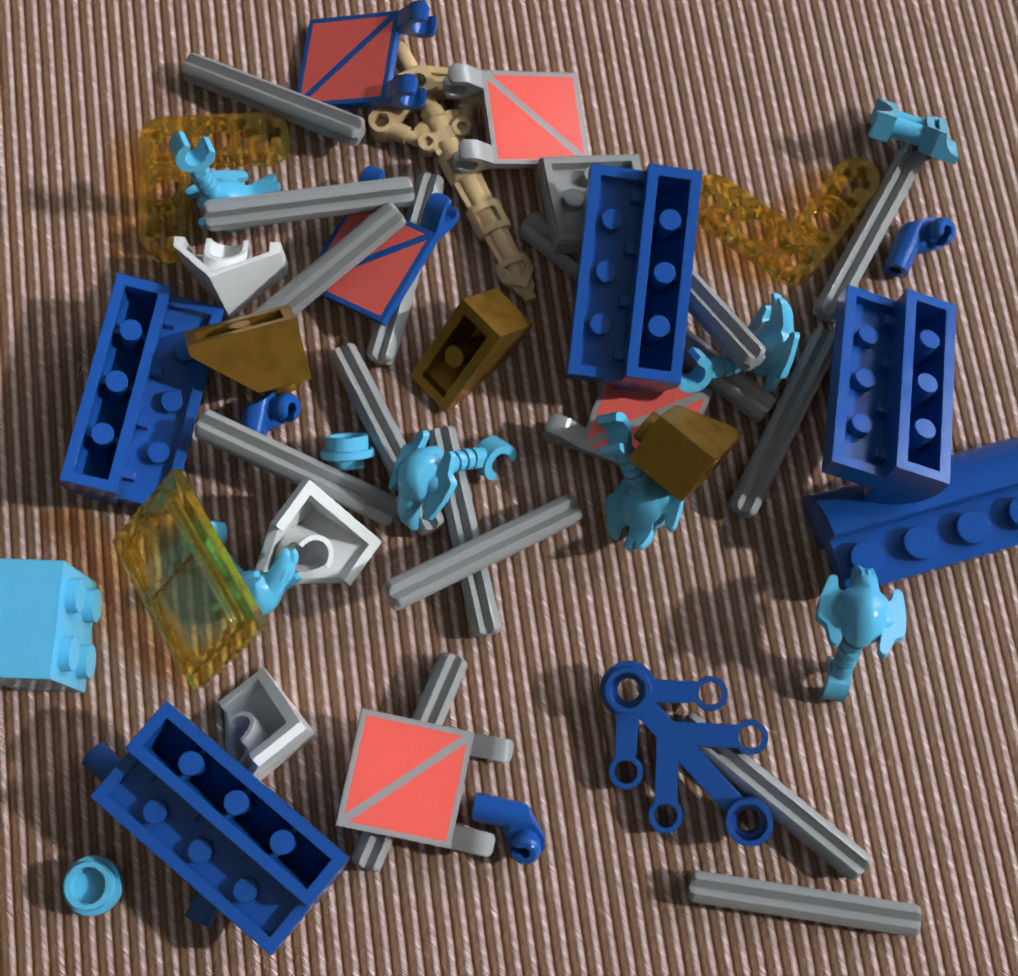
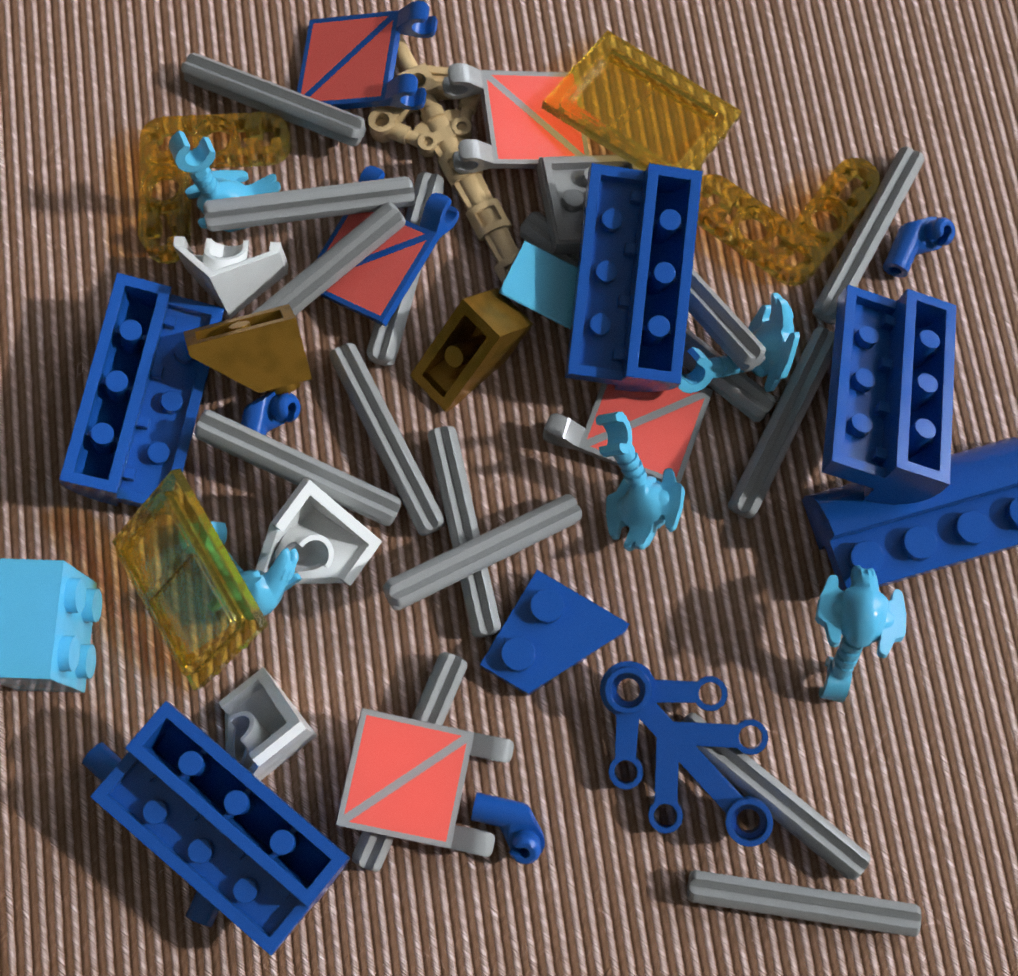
medium azure plate [62,855,124,916] -> none
medium azure plate [320,432,375,470] -> none
medium azure piece [388,430,517,531] -> none
pearl gold slope [628,404,743,502] -> none
medium azure piece [867,98,958,164] -> none
none -> blue wing [480,570,630,696]
none -> medium azure slope [499,241,577,329]
none -> clear yellow piece [541,30,742,171]

